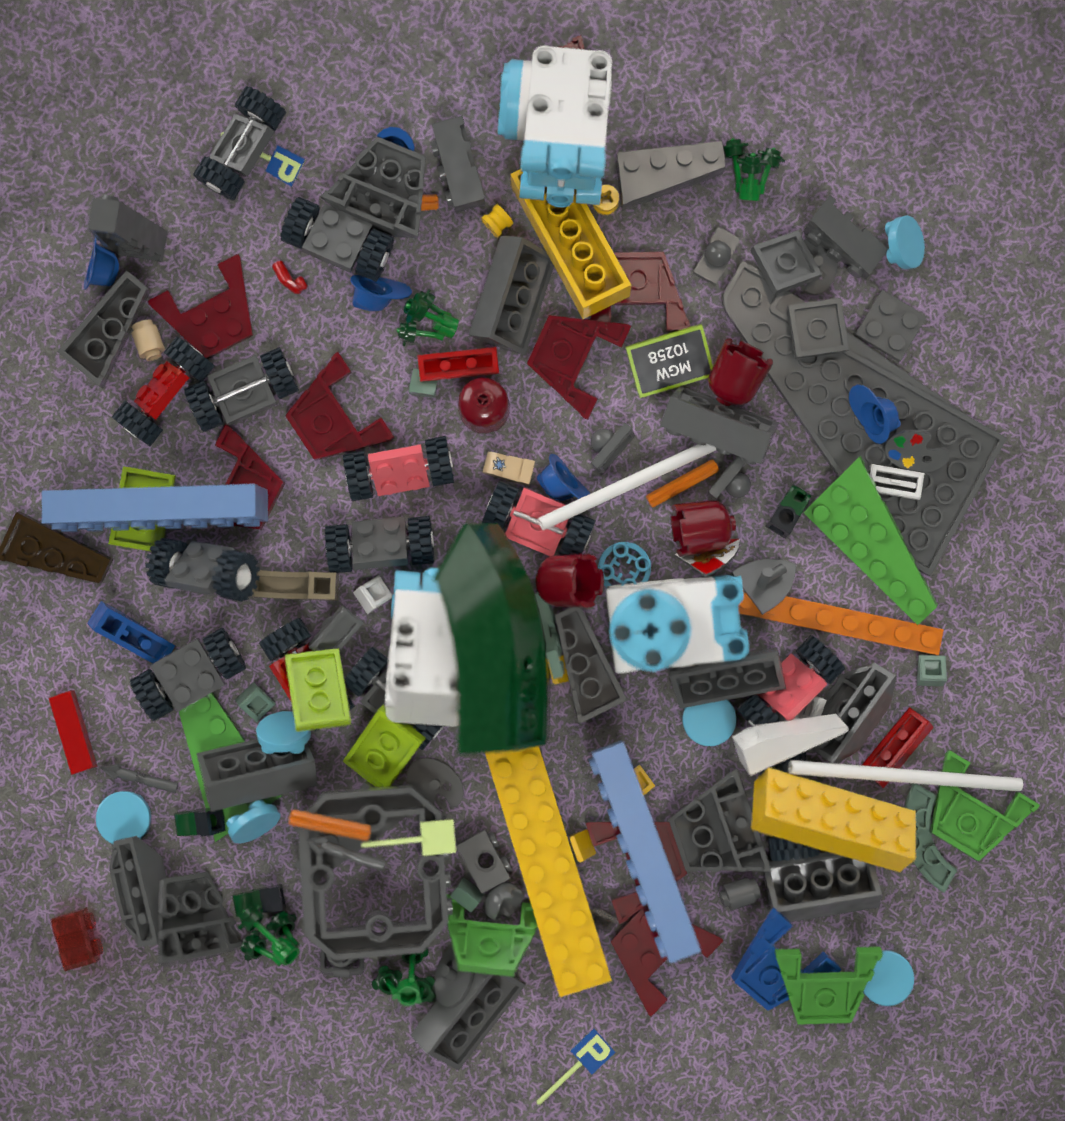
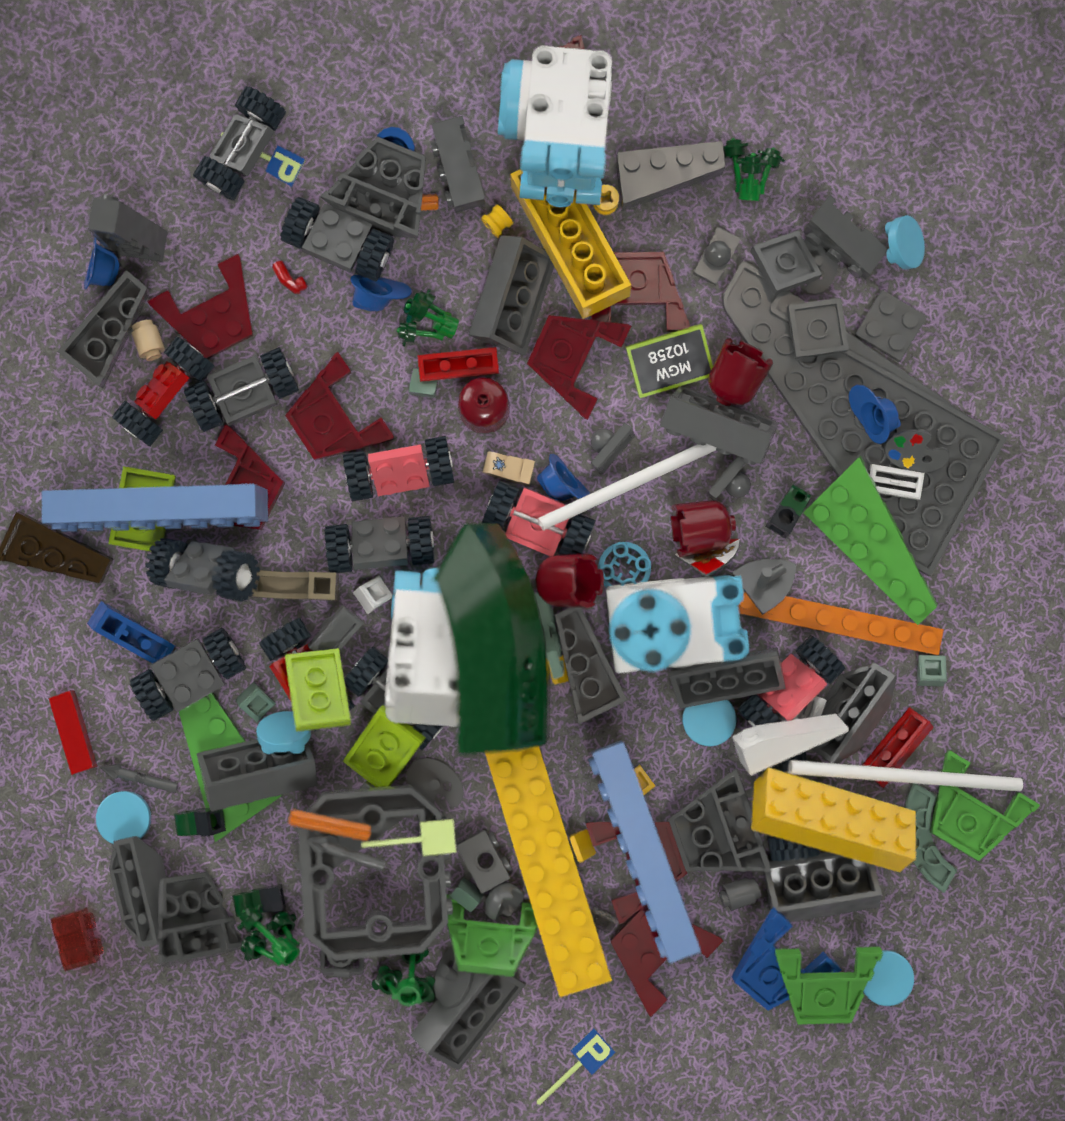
medium azure tile [226,800,281,844] -> none
orange axle [646,459,719,507] -> none

